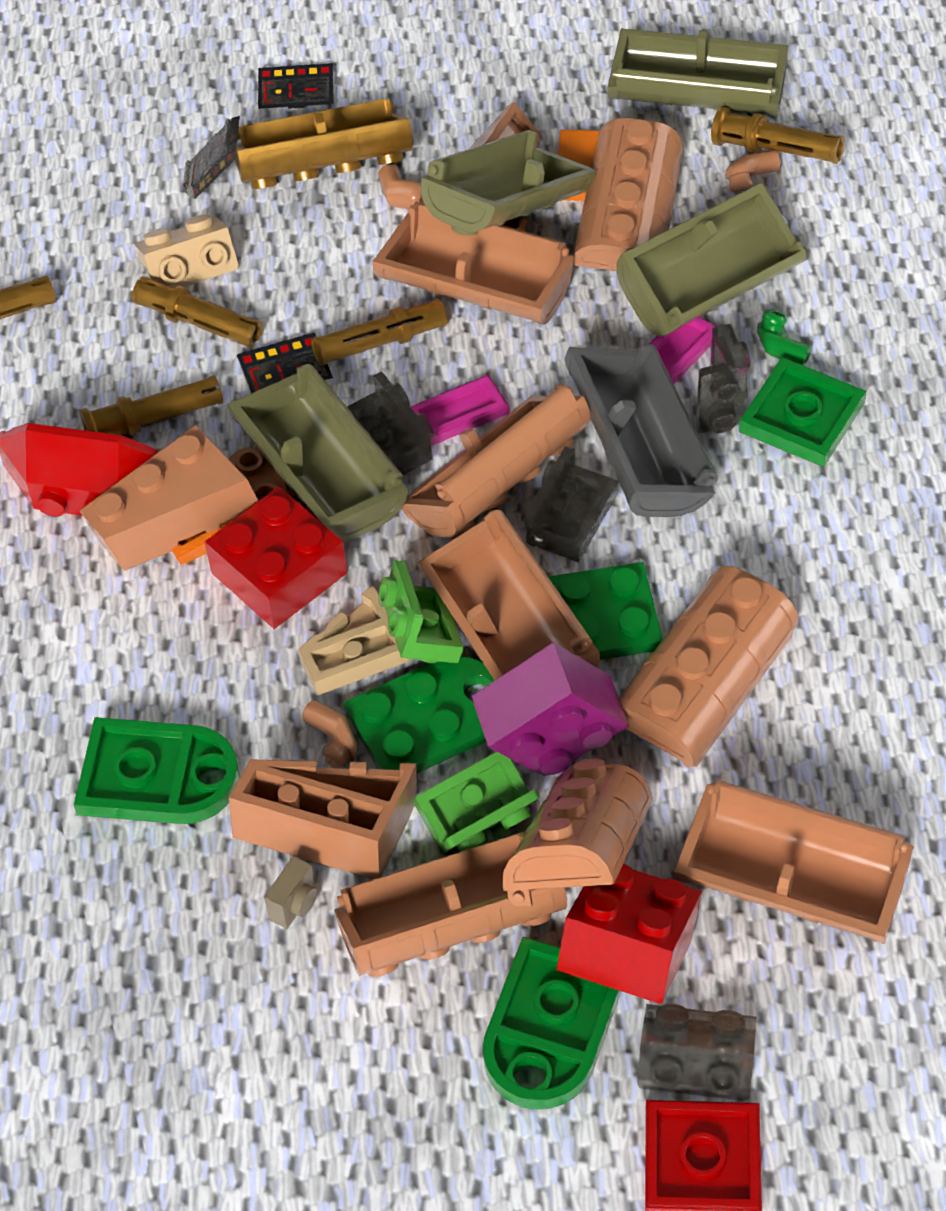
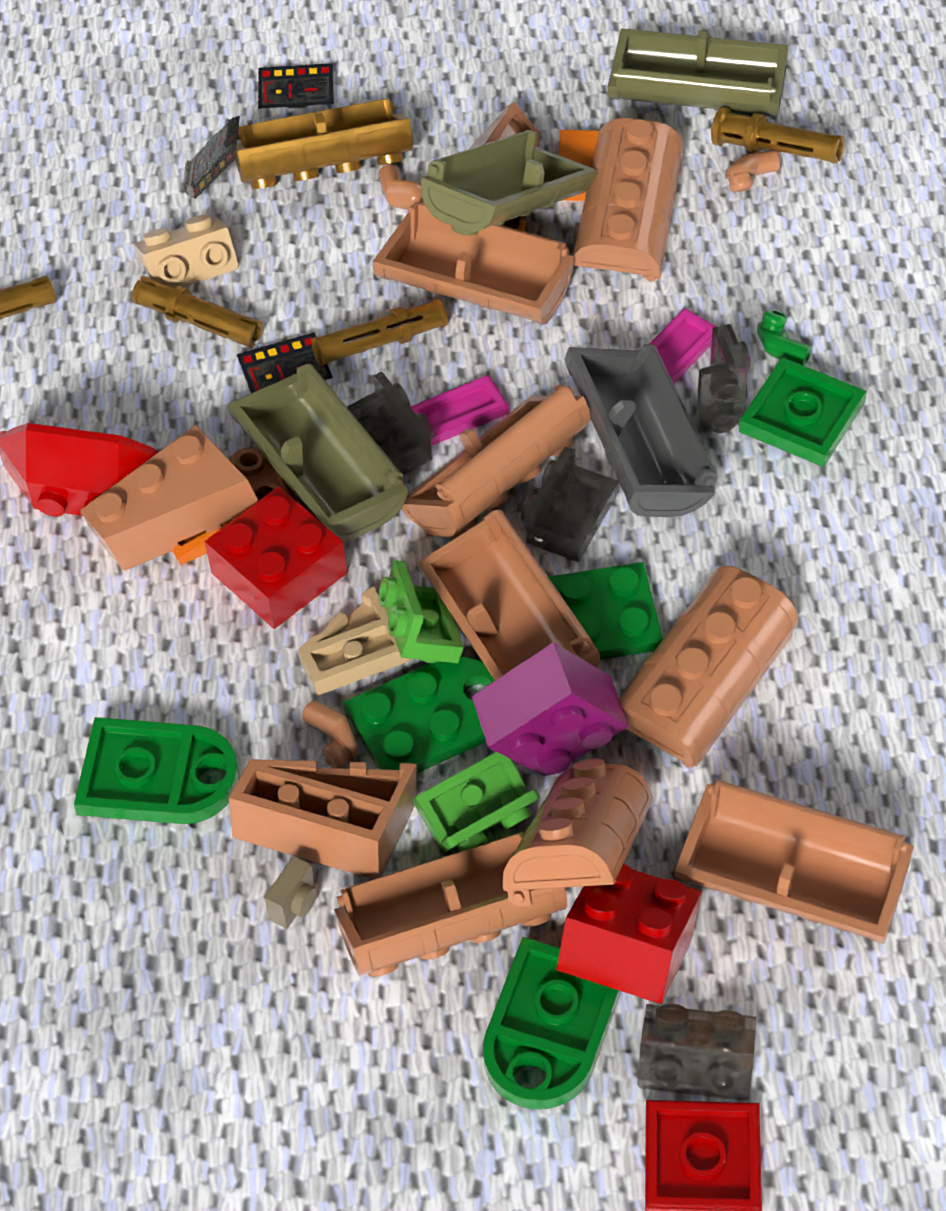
pearl gold pin [79,375,223,438] -> none
olive container [617,182,807,337] -> none

